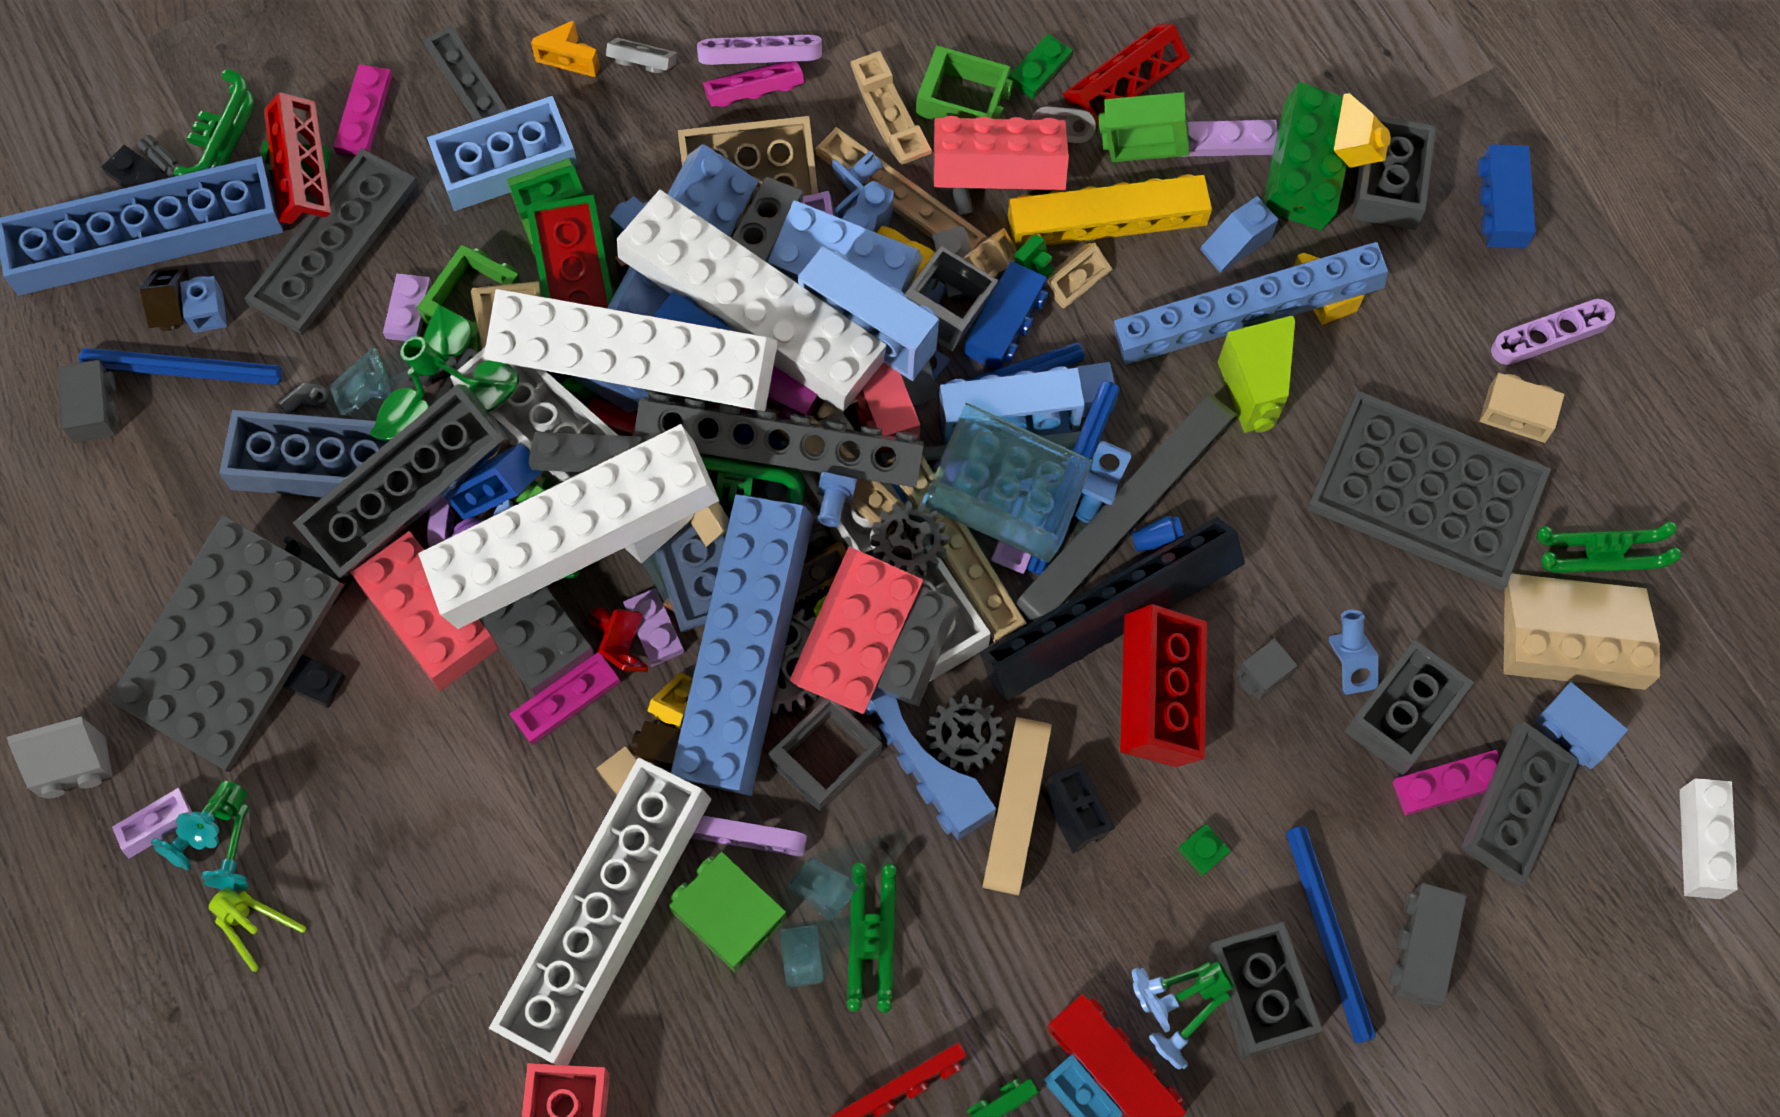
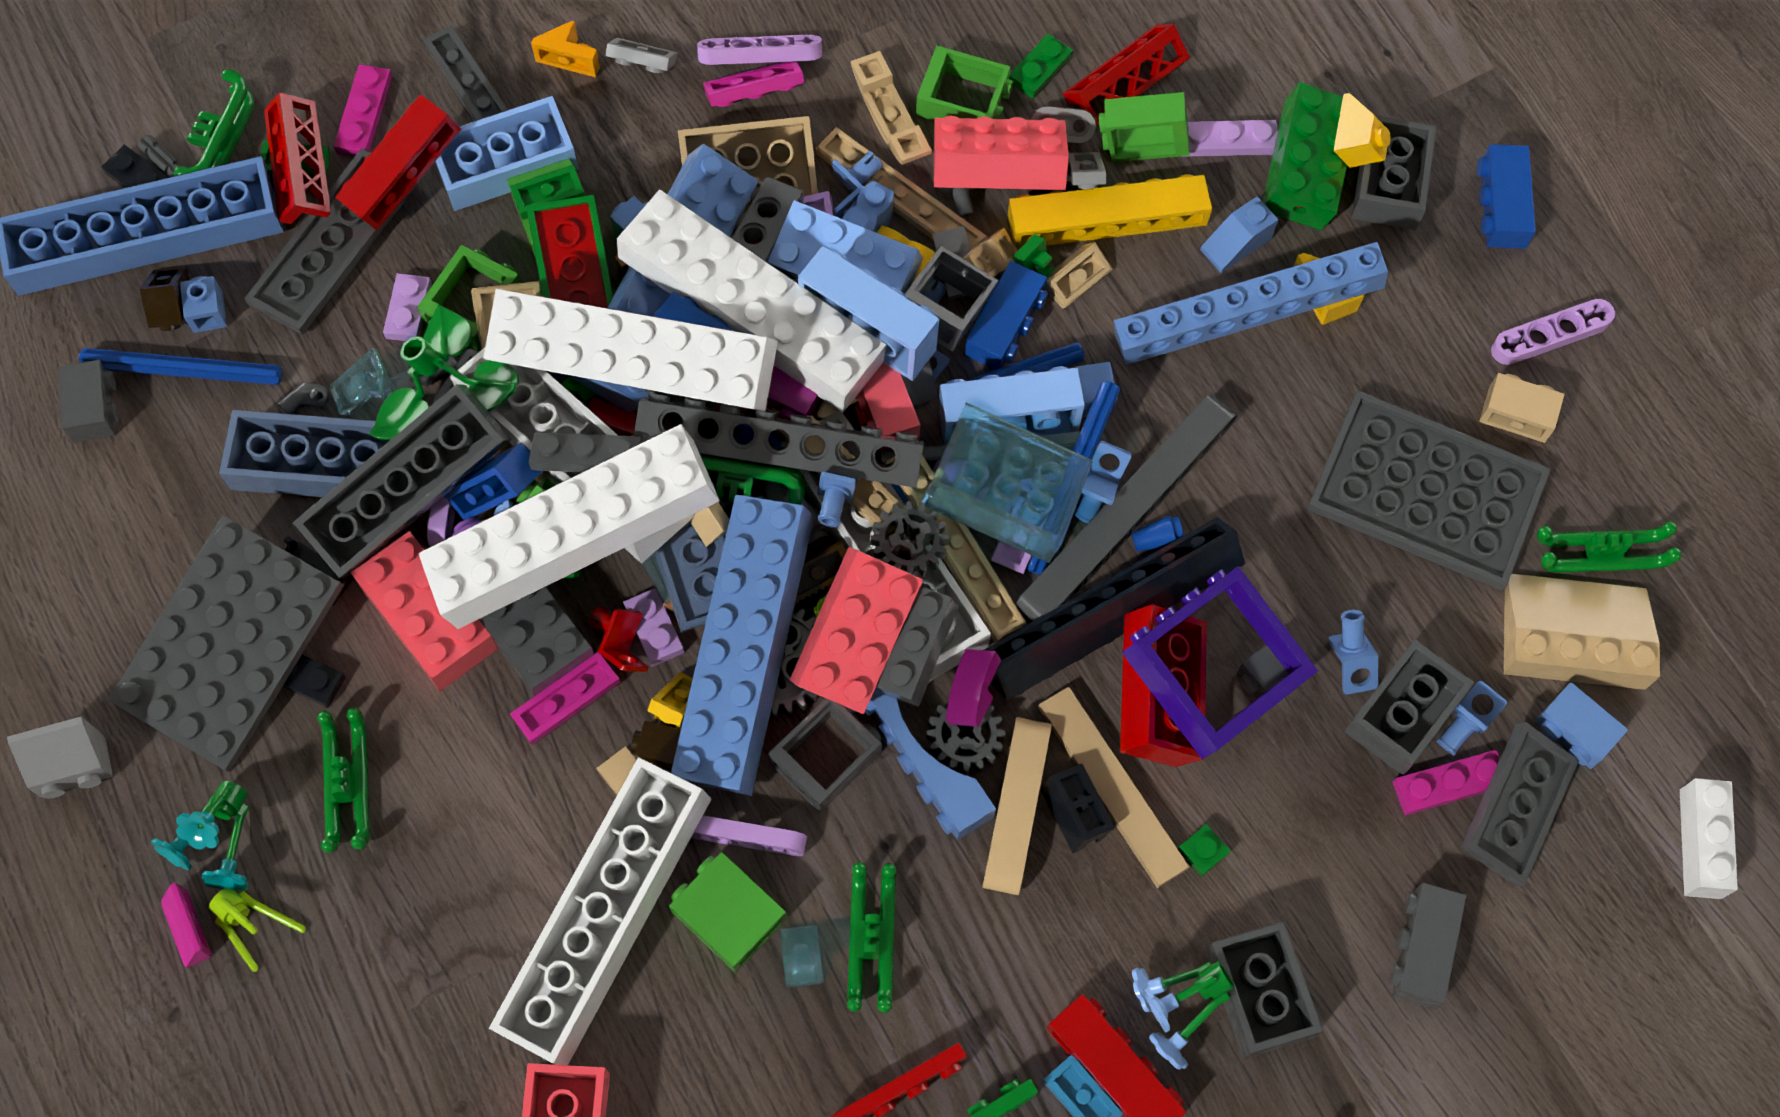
lavender plate [112,788,192,858] -> none
clear light blue slope [787,858,858,921] -> none
lime slope [1218,315,1295,433] -> none
blue axle [1286,826,1376,1043] -> none
none -> dark pink slope [161,883,212,967]
none -> green piece [317,707,370,854]
none -> red brick [335,94,462,231]
none -> magenta slope [946,649,1001,727]
none -> tan tile [1038,687,1189,889]
none -> light grey plate [1068,152,1106,189]
none -> dark purple window [1122,566,1318,759]
none -> medium blue bracket [1436,681,1507,756]

